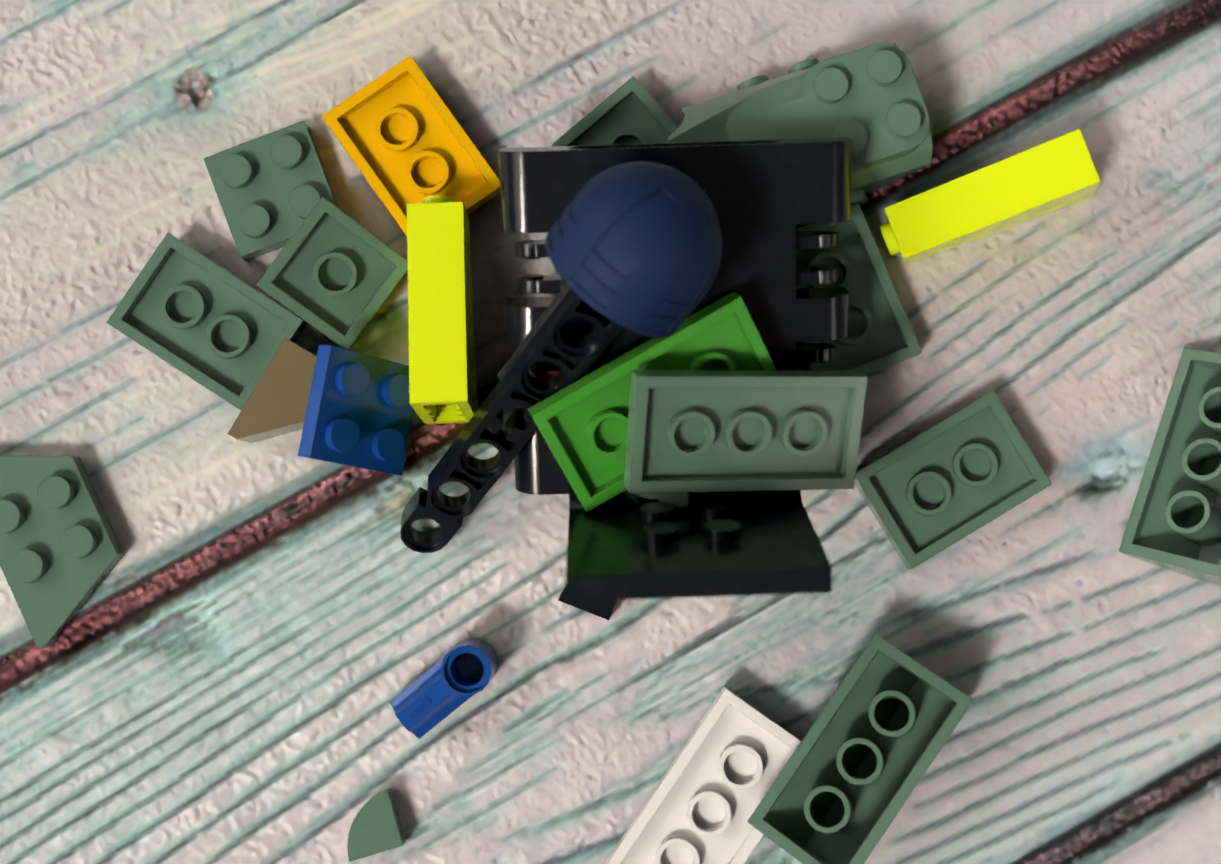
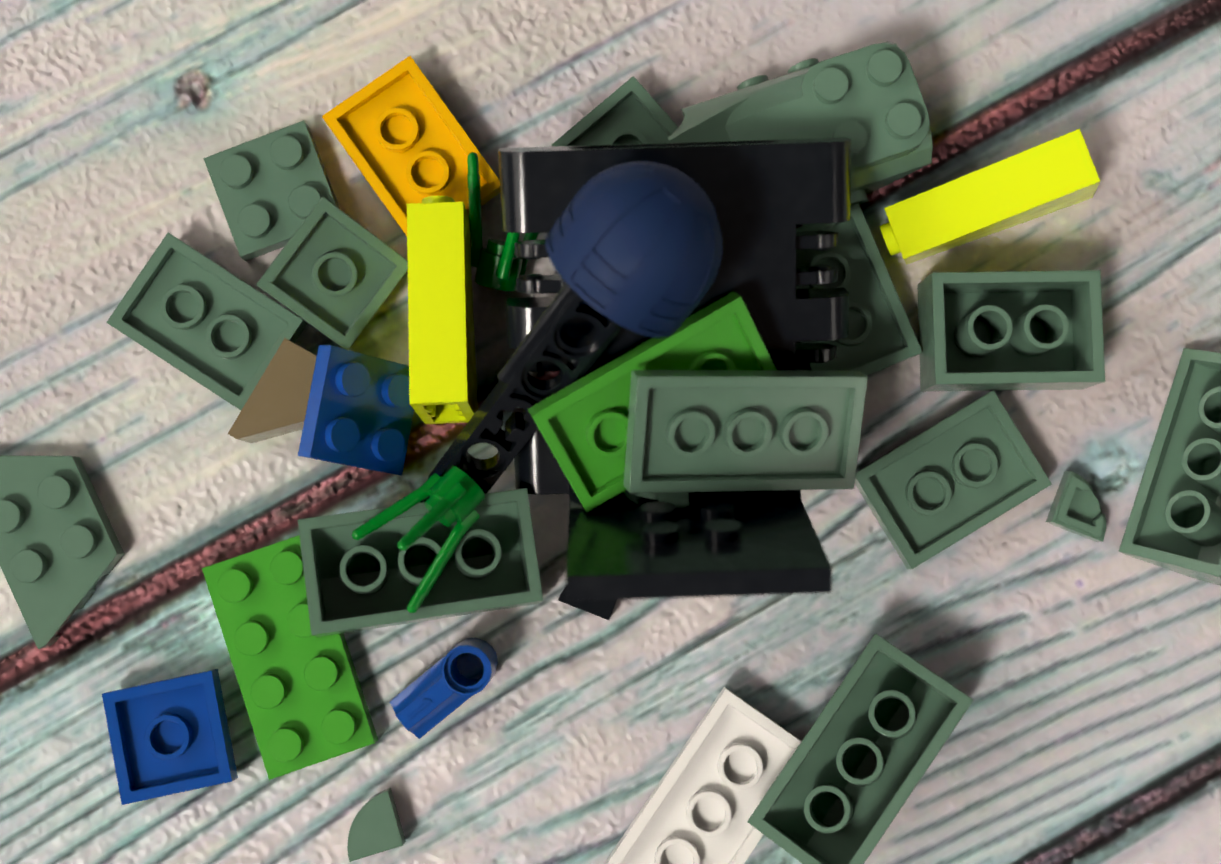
none -> blue plate [102,669,238,805]
none -> bright green plate [202,535,378,780]
none -> sand green slope [298,488,543,637]
none -> green plant [352,466,486,613]
none -> green plant [467,152,539,291]
none -> sand green brick [917,270,1105,392]
none -> sand green tile [1046,471,1106,542]

